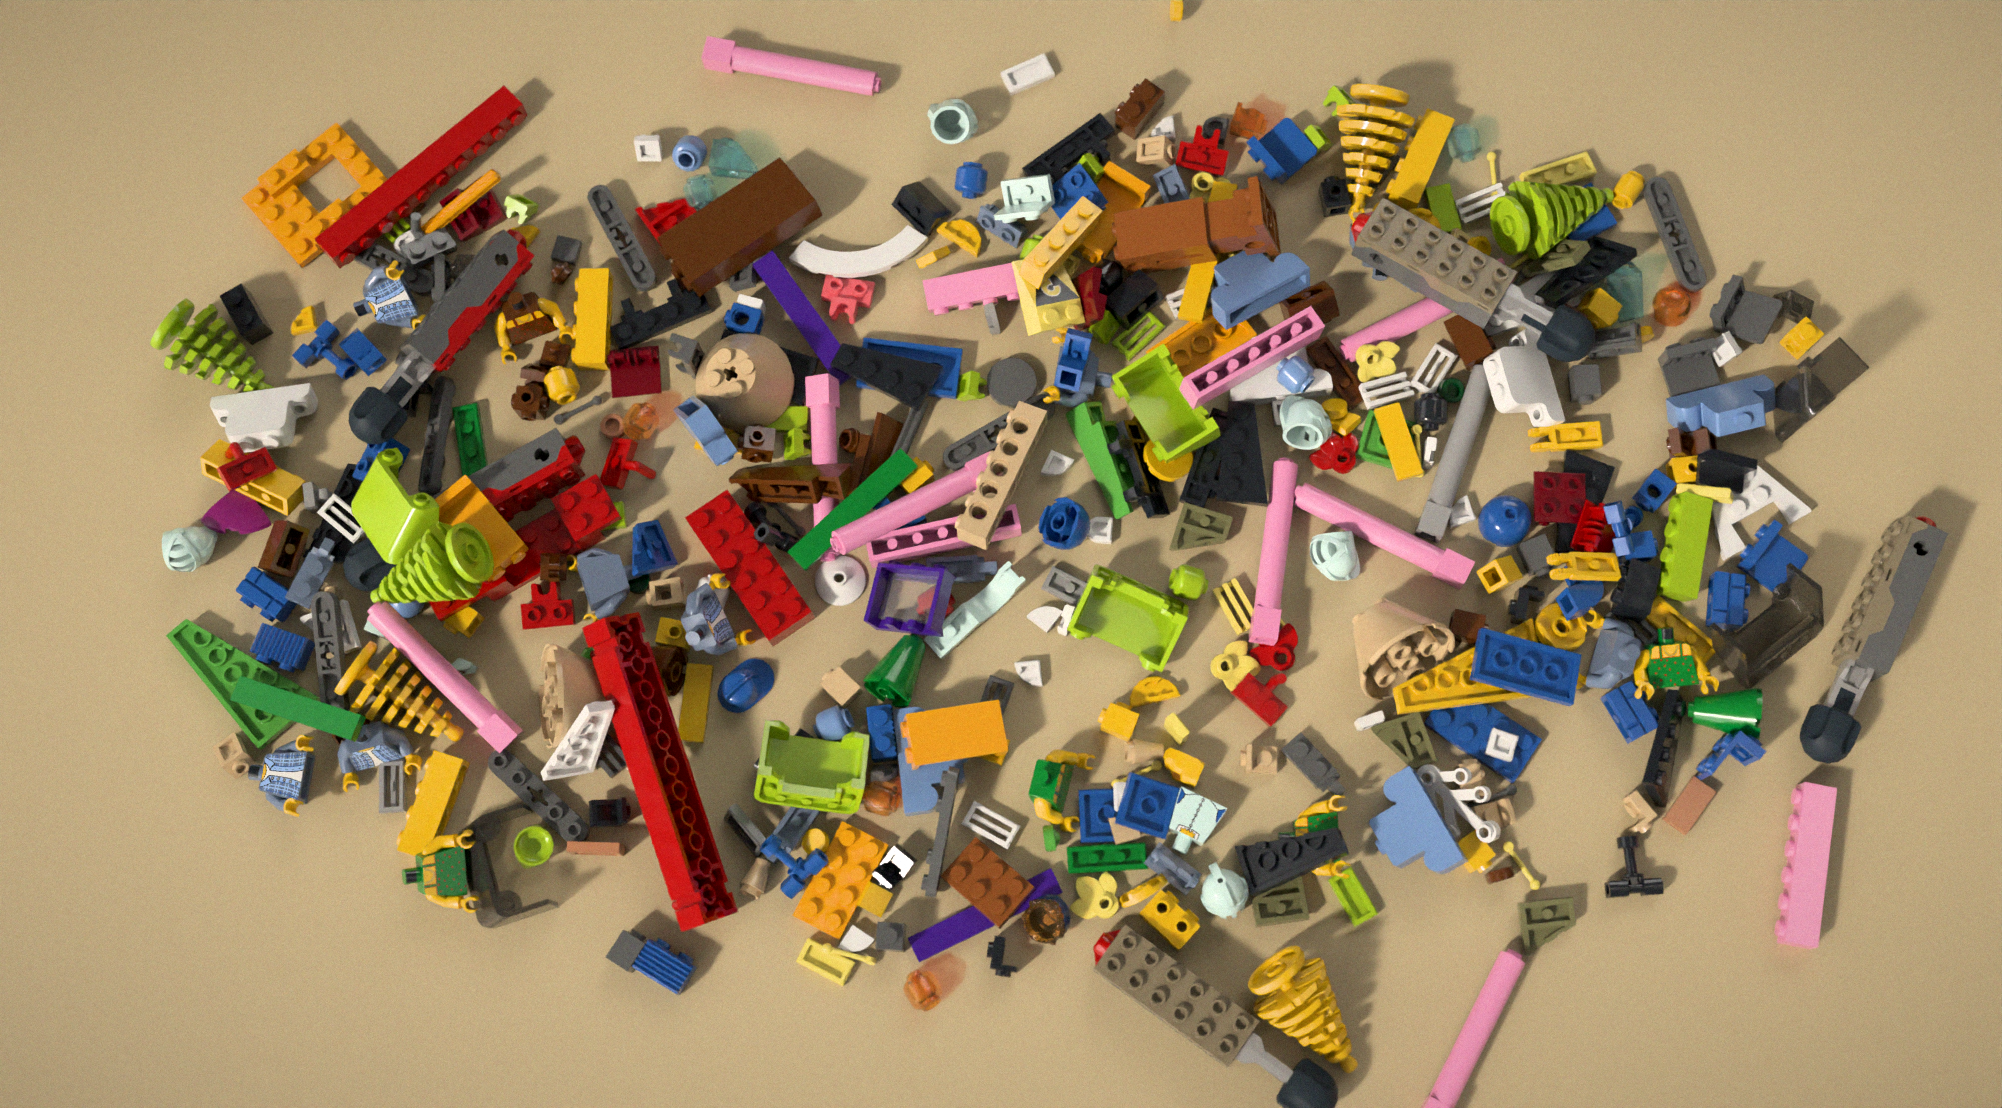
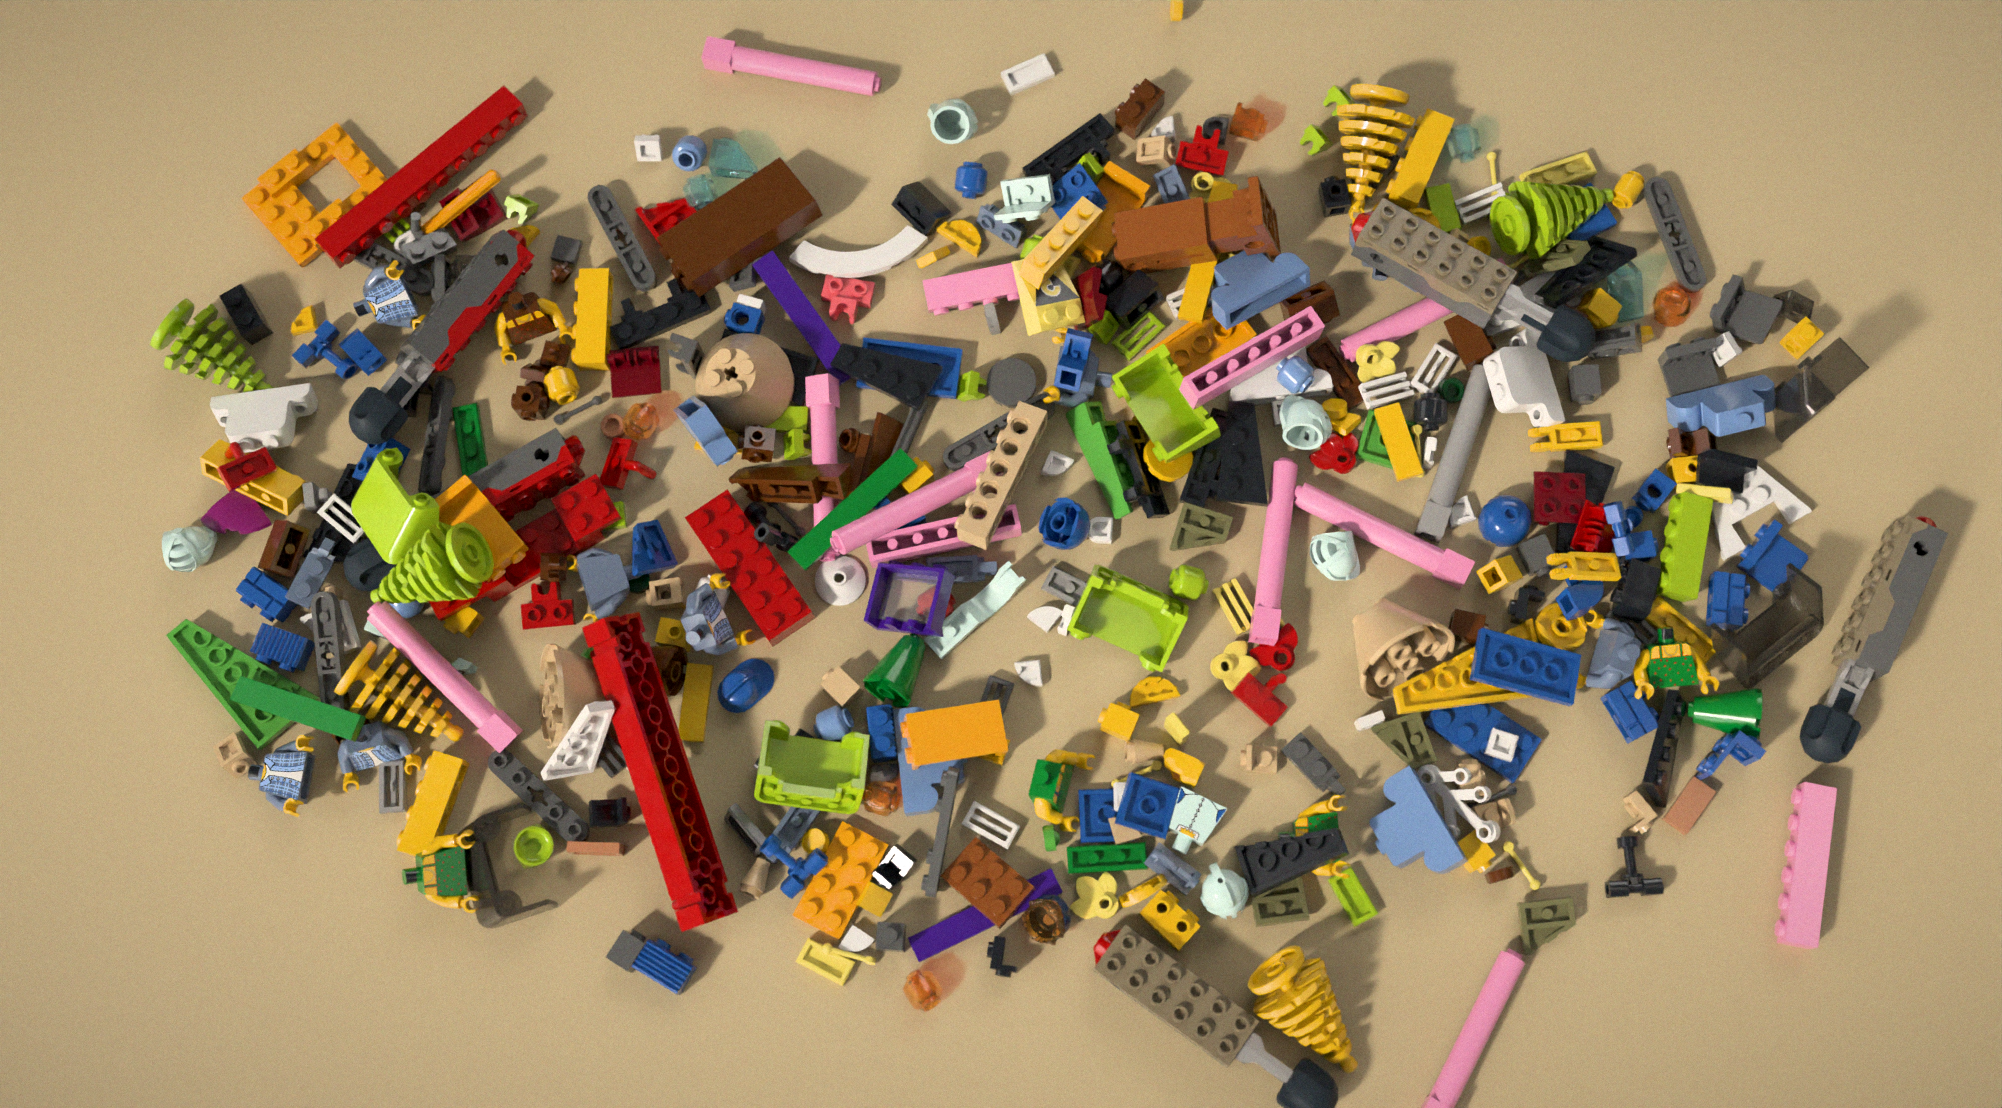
blue bracket [1246,118,1317,185] -> none

